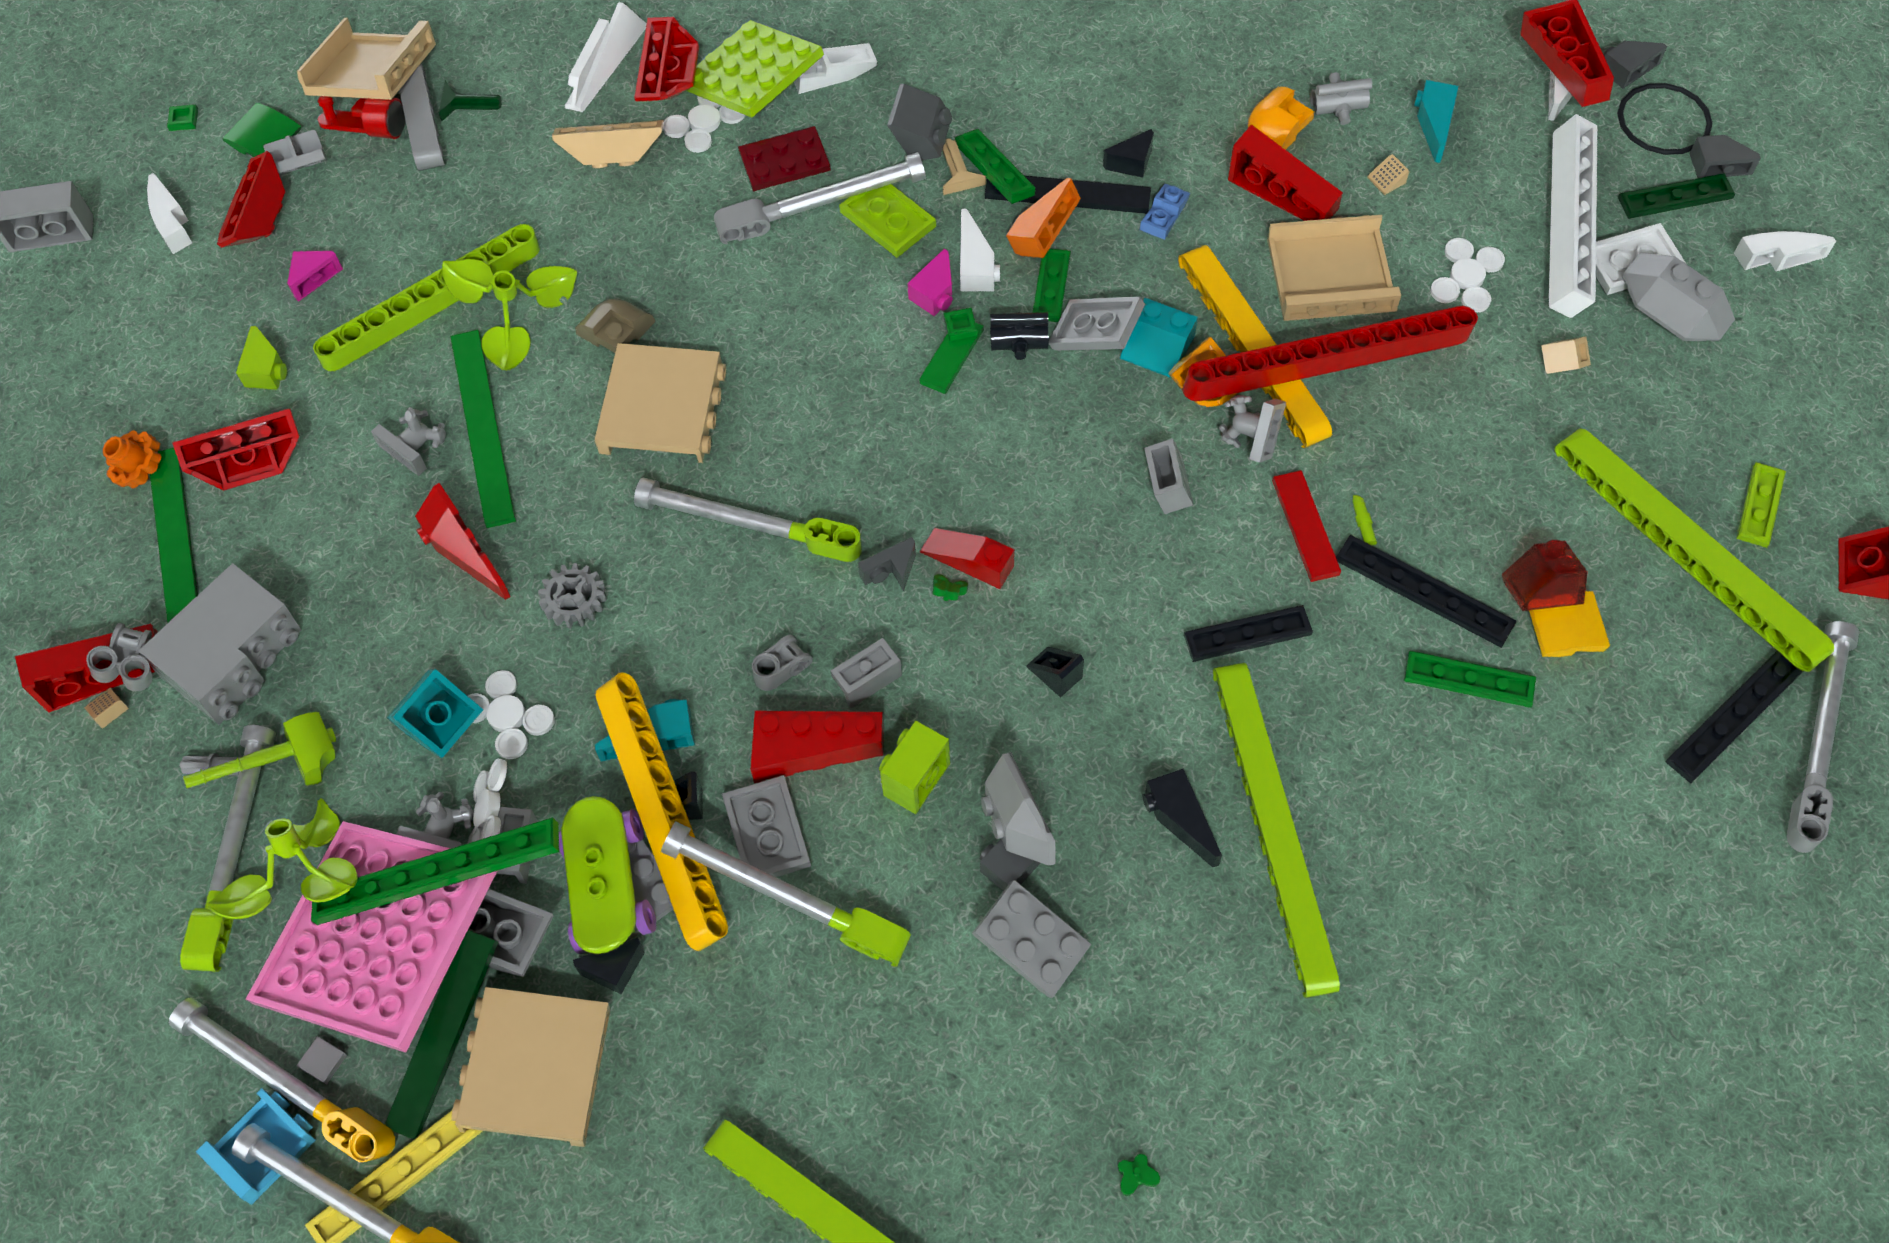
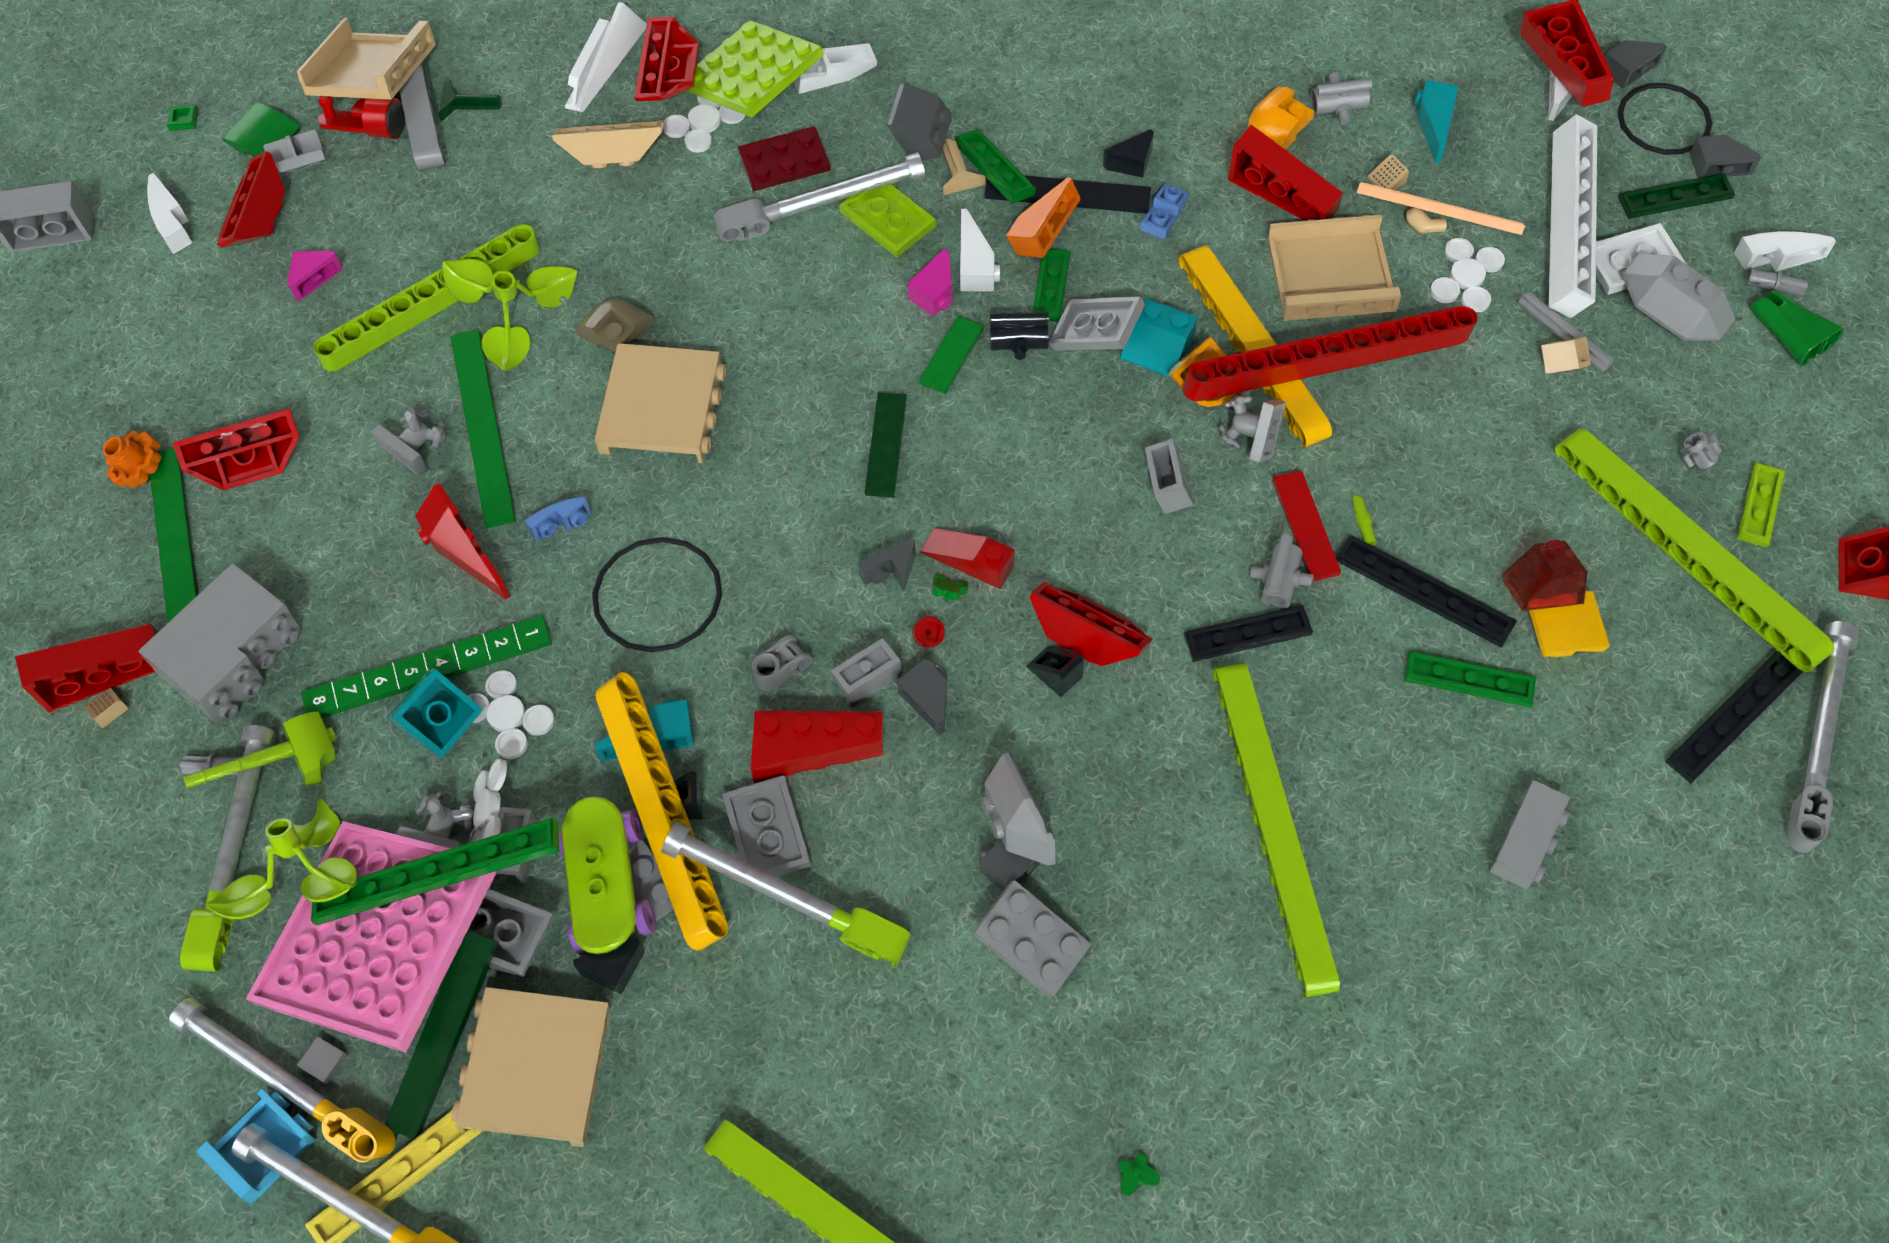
light grey piece [86,623,152,691] -> none
lime slope [236,326,287,390] -> none
light grey gear [538,563,607,628] -> none
piece [634,477,862,562] -> none
lime brick [879,721,950,814] -> none
green tile [944,308,978,341] -> none
black slope [1142,769,1222,867] -> none
none -> green tile [301,615,552,718]
none -> medium blue slope [524,497,591,542]
none -> black piece [592,537,722,653]
none -> dark green tile [865,392,907,498]
none -> dark grey slope [897,658,947,735]
none -> red tile [912,616,945,648]
none -> red wedge [1029,582,1152,666]
none -> light grey pin [1250,534,1314,610]
none -> light nougat tile [1357,182,1525,235]
none -> tan arm [1406,207,1447,234]
none -> light grey brick [1490,780,1571,890]
none -> light grey axle [1518,292,1614,372]
none -> light grey gear [1680,432,1722,469]
none -> light grey axle [1746,267,1808,296]
none -> green piece [1751,289,1844,367]

